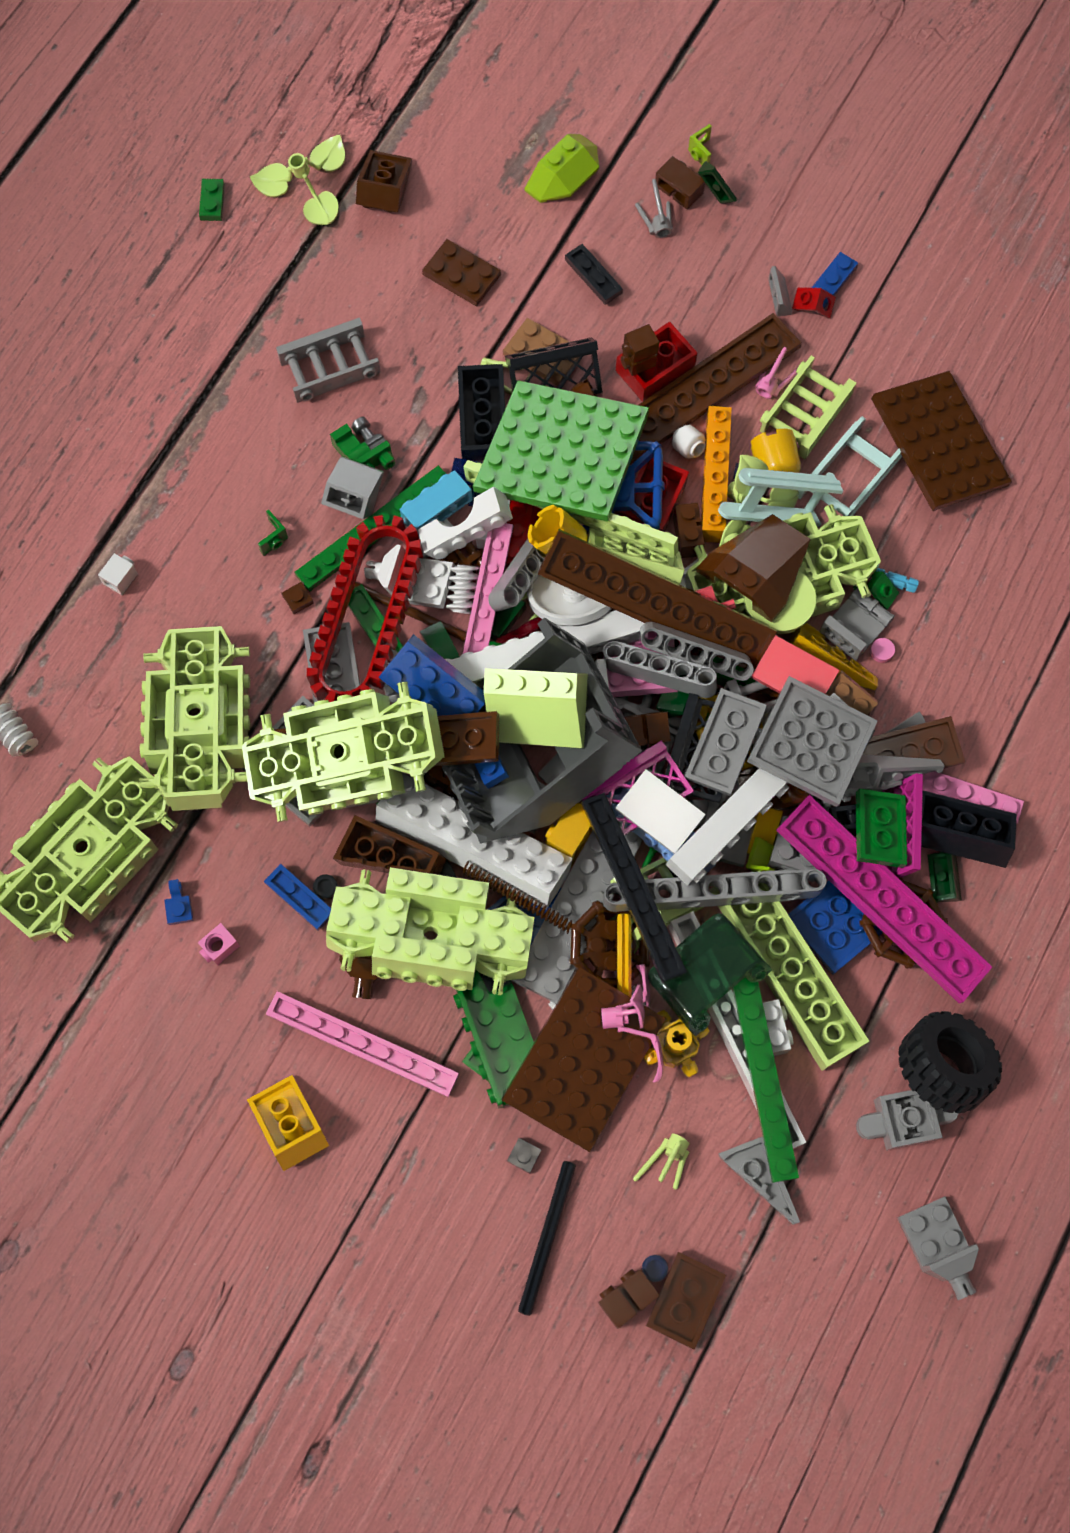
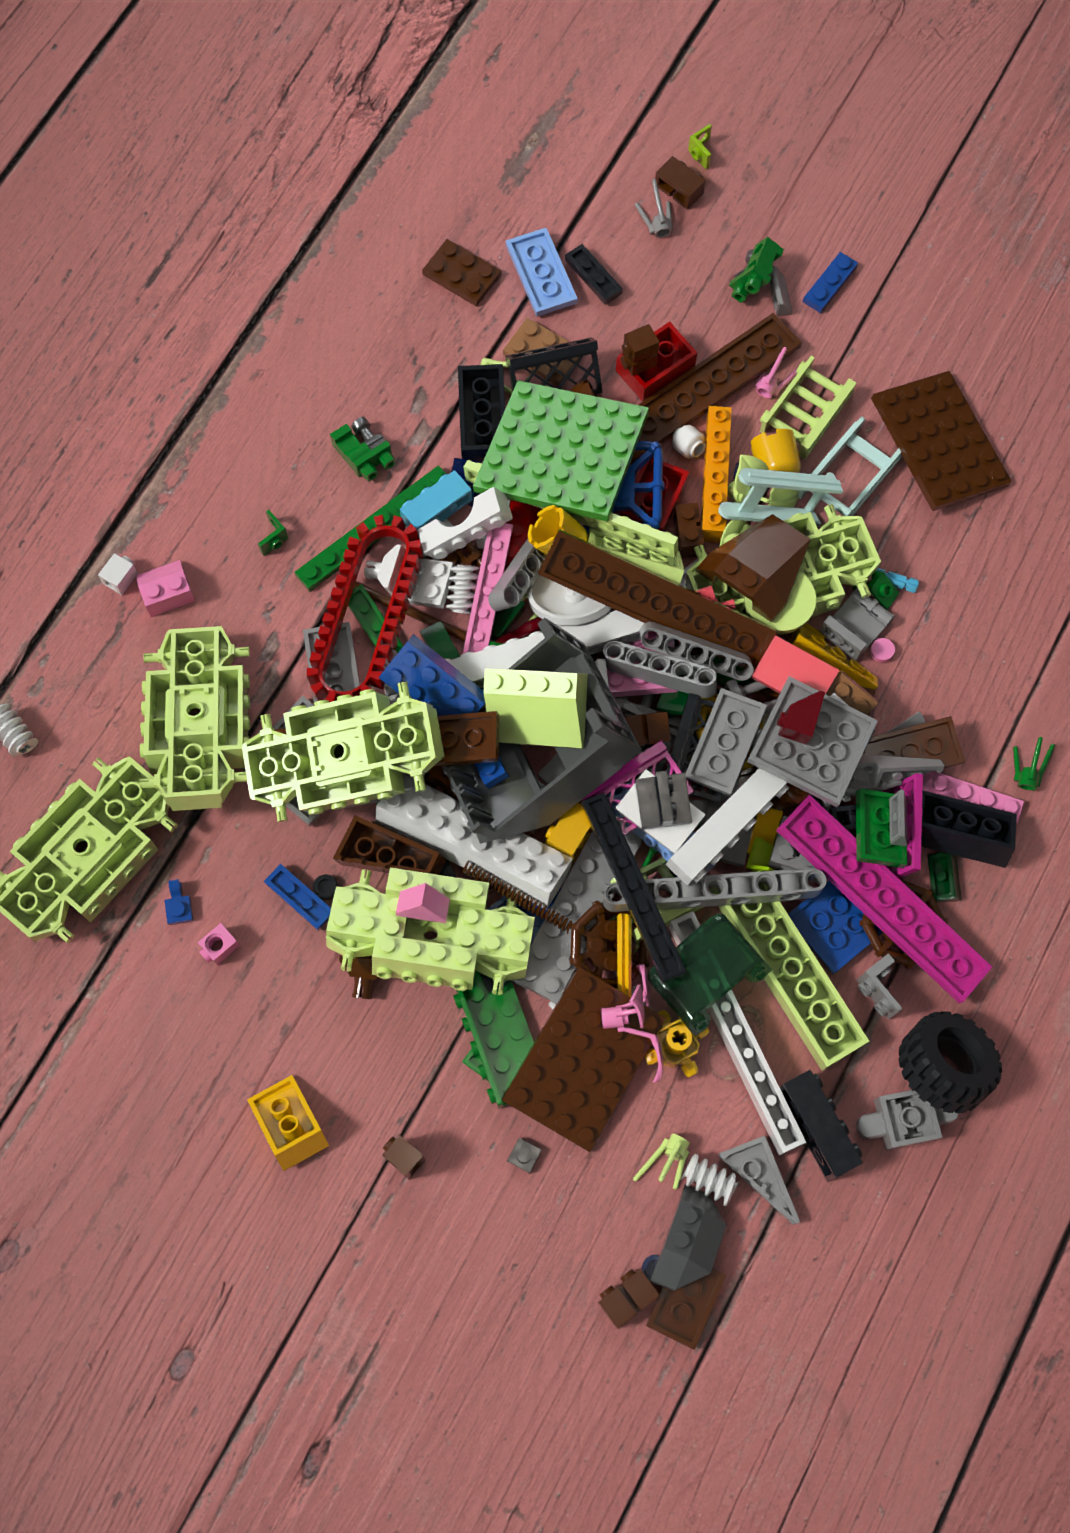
green plate [199,179,225,221] -> none
yellowish green plant [250,135,345,225] -> none
bright pink plate [266,991,459,1098] -> none
light grey fence [276,318,380,403] -> none
reddish brown plate [281,582,314,614] -> none
light grey slope [321,457,384,519] -> none
reddish brown slope [356,150,412,212] -> none
black axle [518,1161,576,1316] -> none
lime wedge [524,134,599,203] -> none
dark green slope [698,161,737,204] -> none
green plate [731,973,799,1183] -> none
white brick [763,999,793,1056] -> none
red bracket [792,287,836,318] -> none
light grey plate [897,1197,979,1300] -> none
none -> bright pink slope [136,560,195,617]
none -> reddish brown brick [383,1135,426,1180]
none -> bright pink slope [396,883,450,923]
none -> light blue plate [506,228,578,317]
none -> black bracket [635,771,692,830]
none -> dark grey wedge [650,1184,727,1291]
none -> white piece [680,1154,738,1206]
none -> green hips [729,237,784,303]
none -> dark red slope [777,691,825,745]
none -> black brick [780,1070,863,1182]
none -> light grey bracket [856,953,902,1019]
none -> light grey slope [889,790,908,846]
none -> green plant [1013,737,1055,791]

